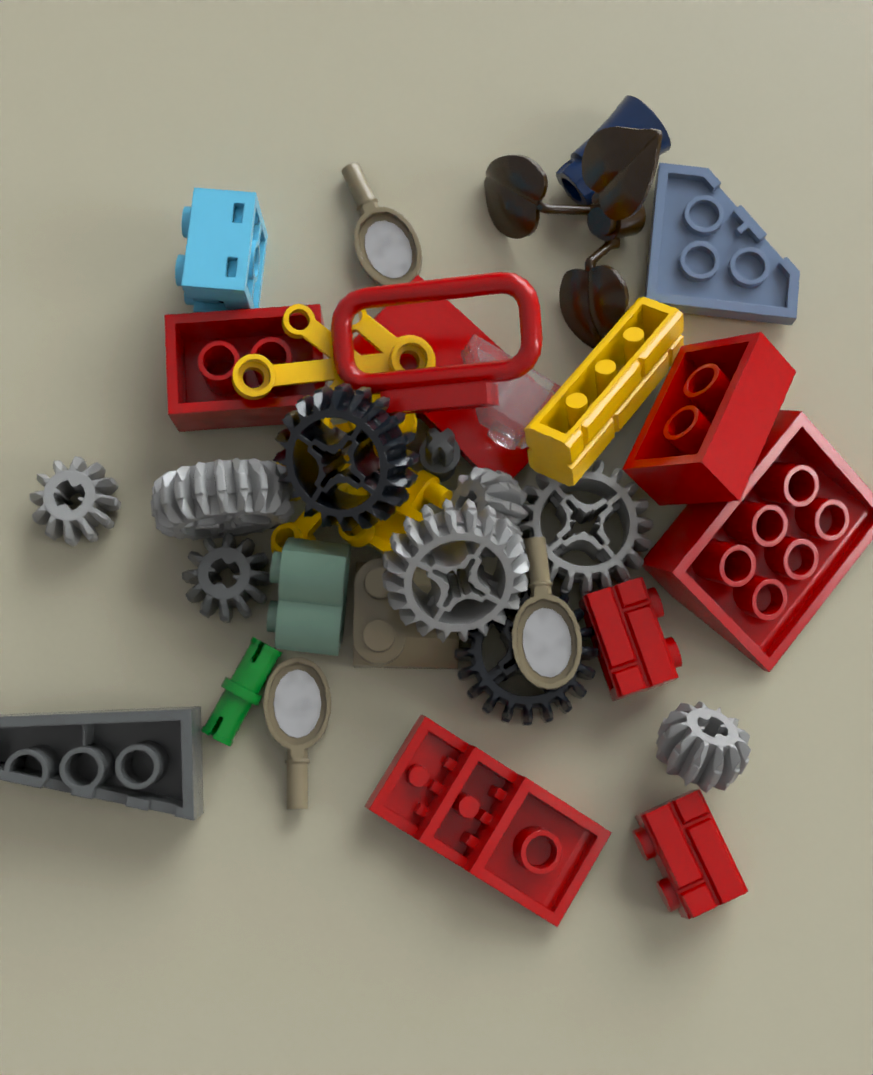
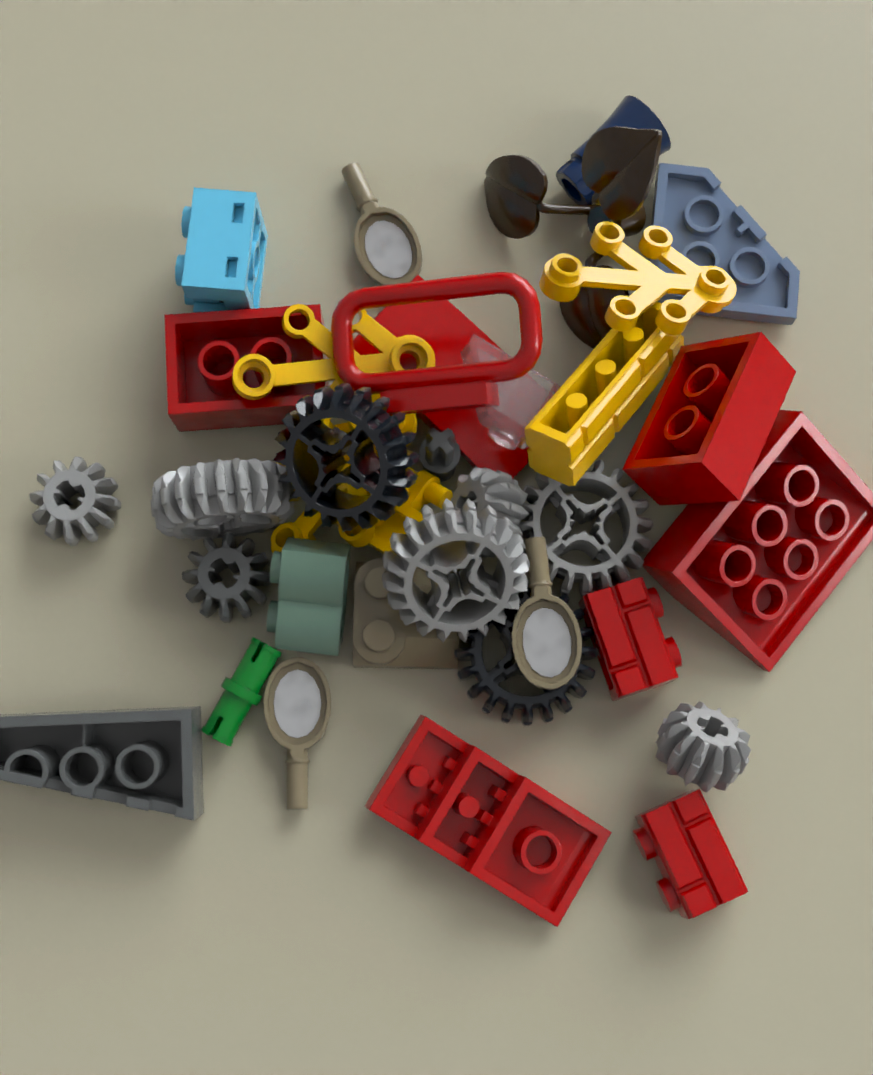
none -> yellow plant [539,221,737,335]

